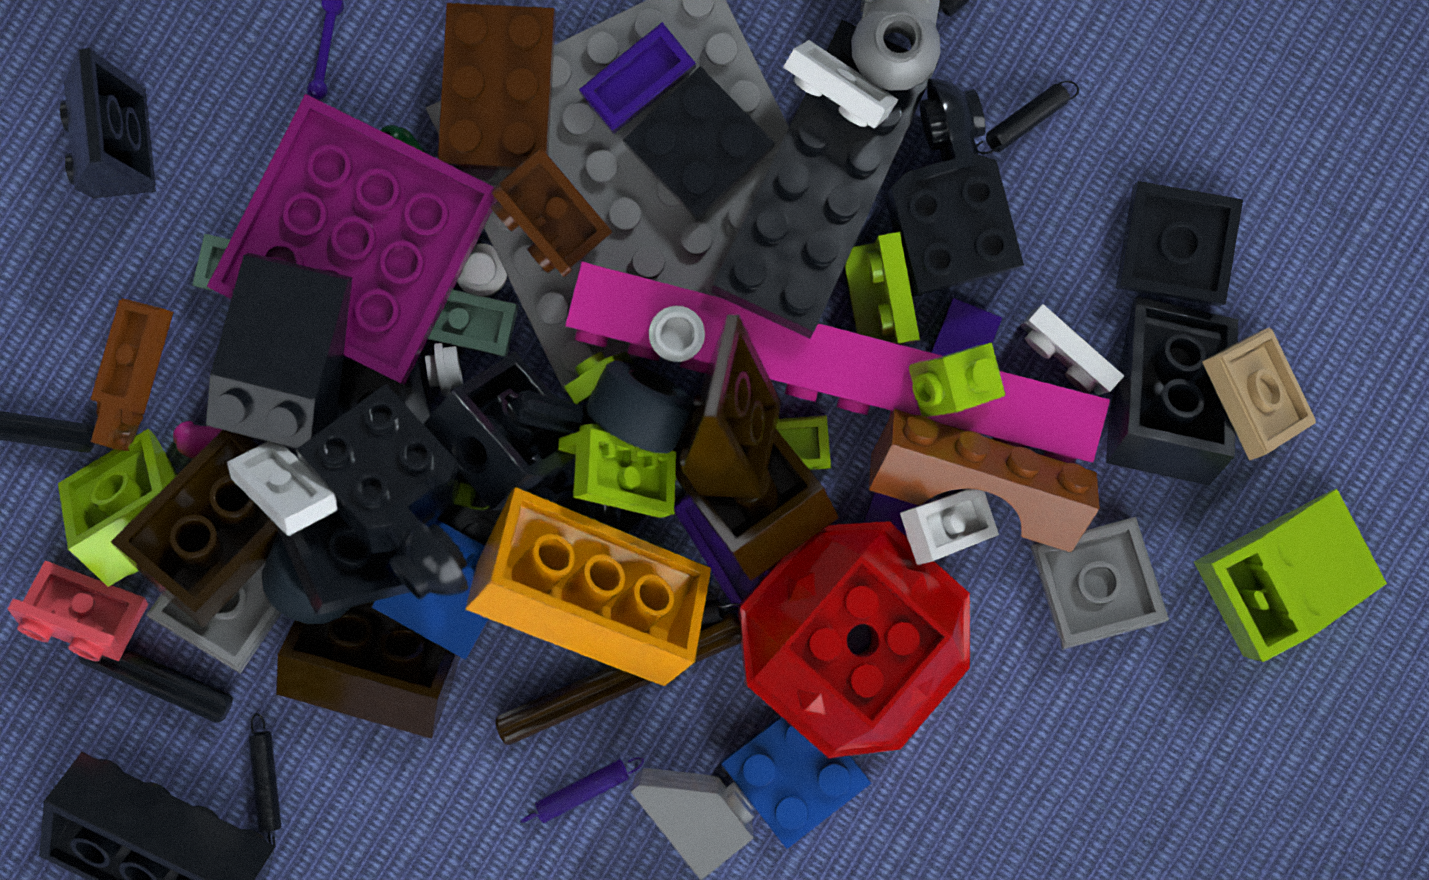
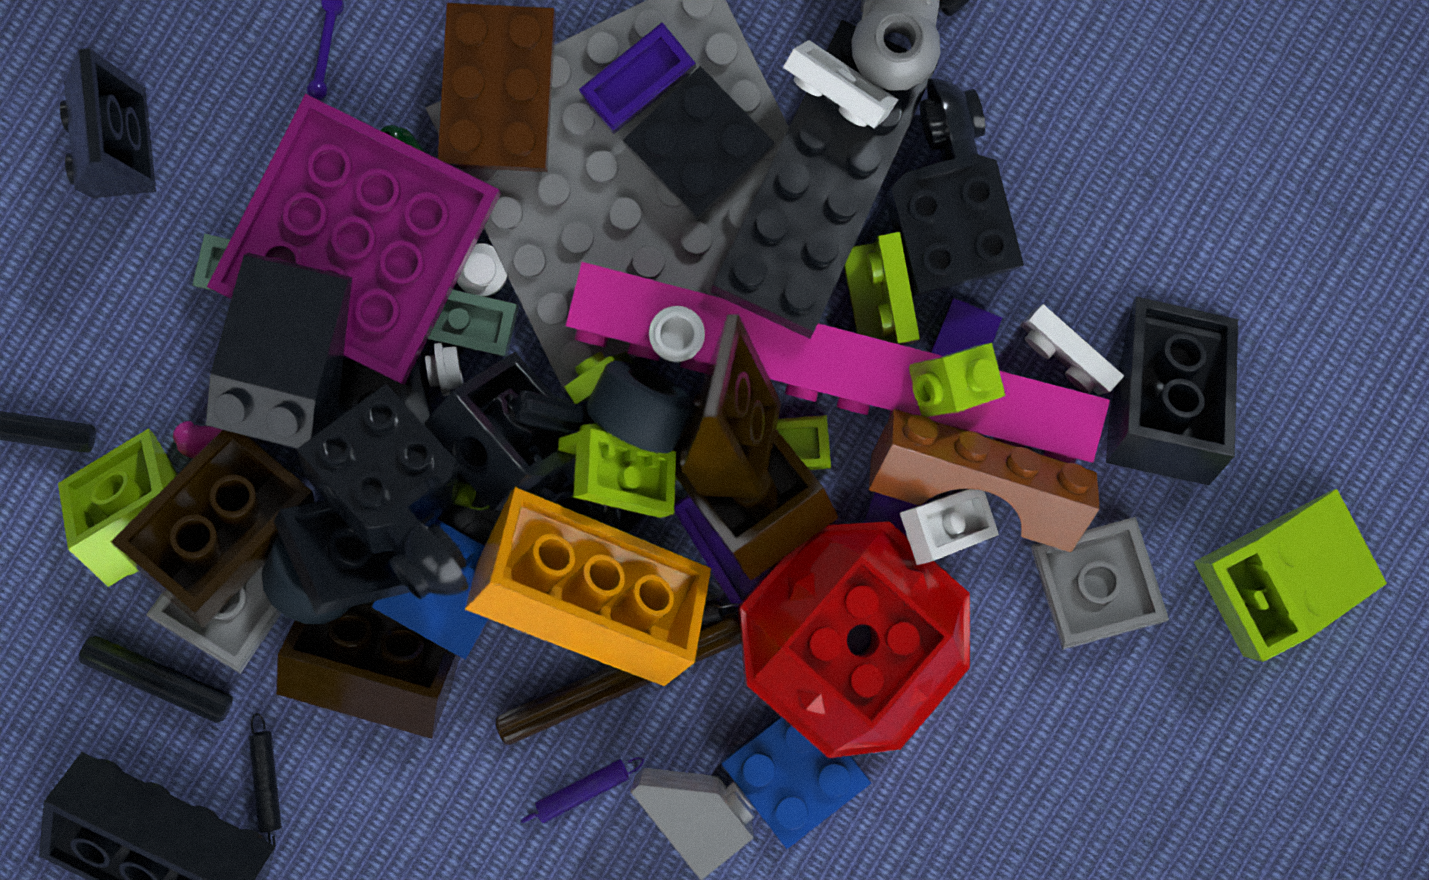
coral bracket [7,560,148,661] -> none
dark orange hinge [90,298,174,451] -> none
white plate [227,441,338,536] -> none
reddish brown bracket [490,147,612,277] -> none
black piece [976,81,1079,154] -> none
black plate [1116,181,1243,306] -> none
tan tile [1202,327,1316,461] -> none

